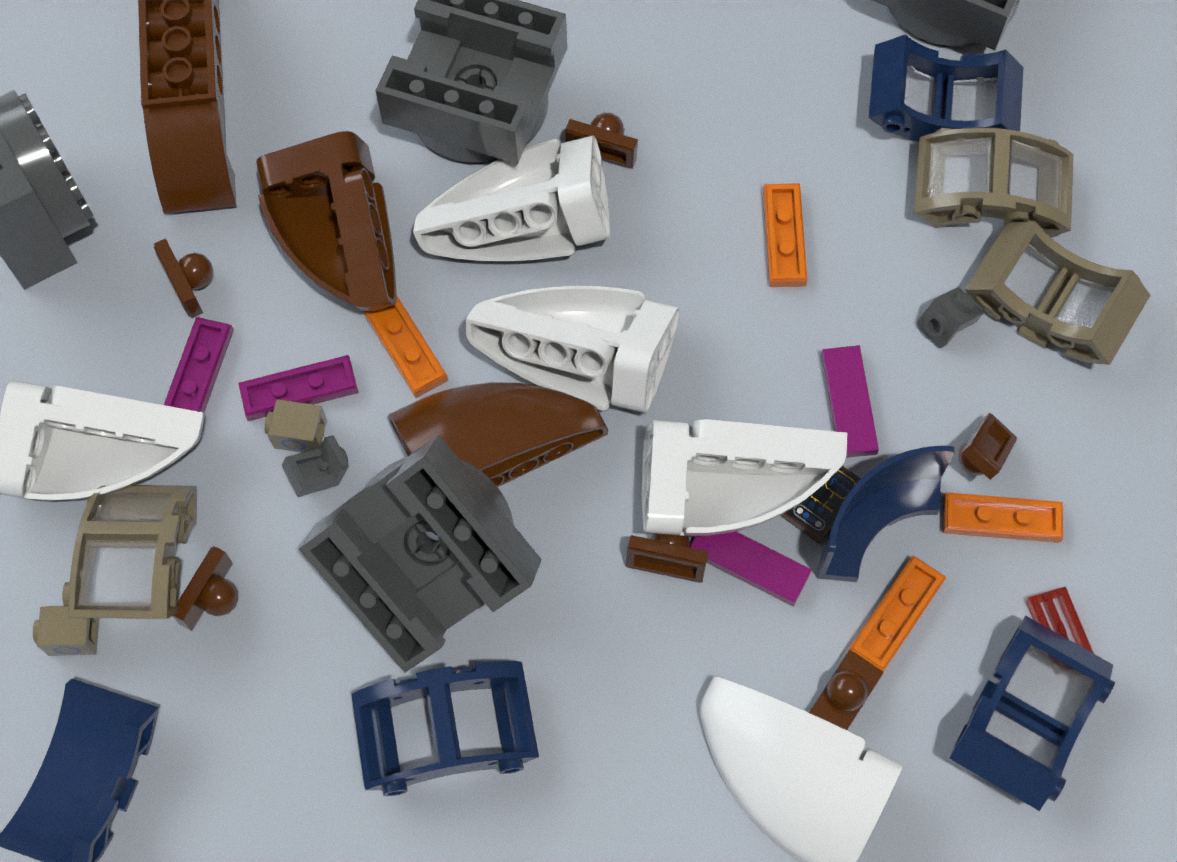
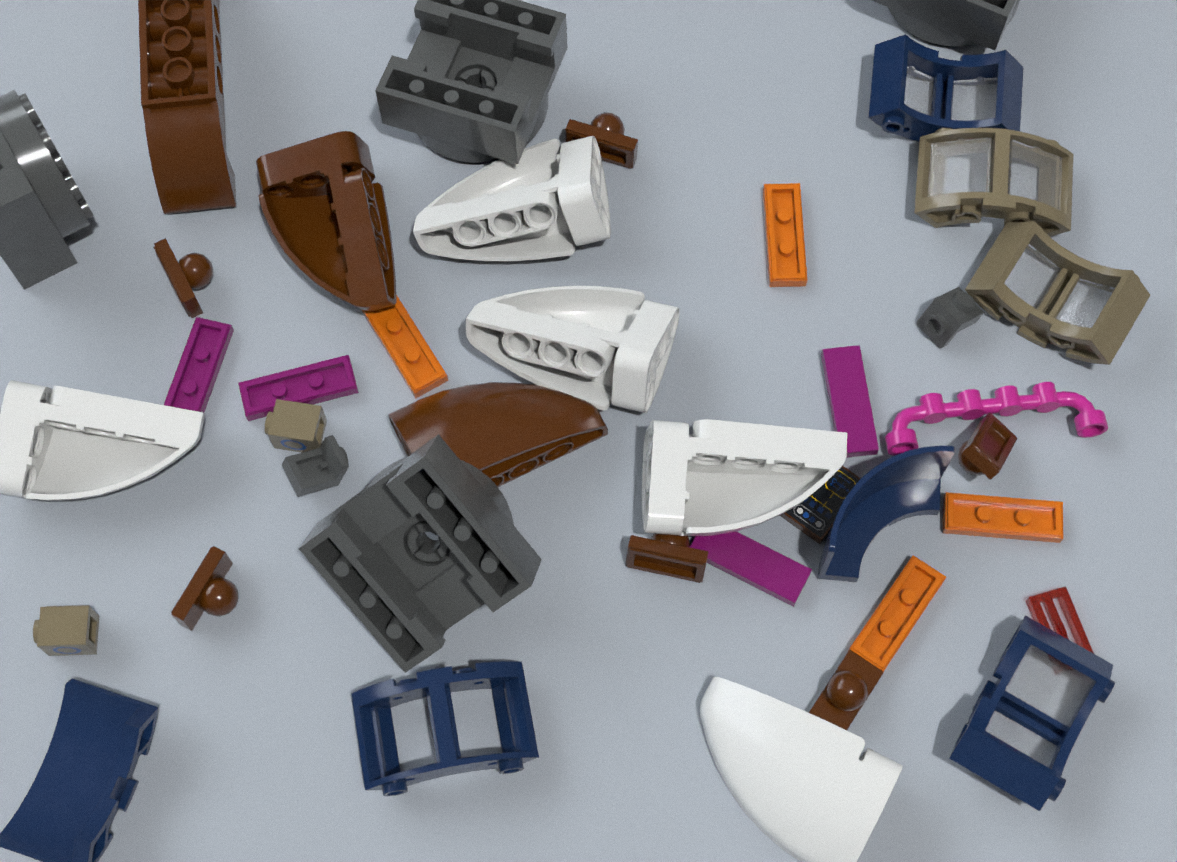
window [62,485,197,619] -> none
none -> dark pink bar [885,382,1108,456]

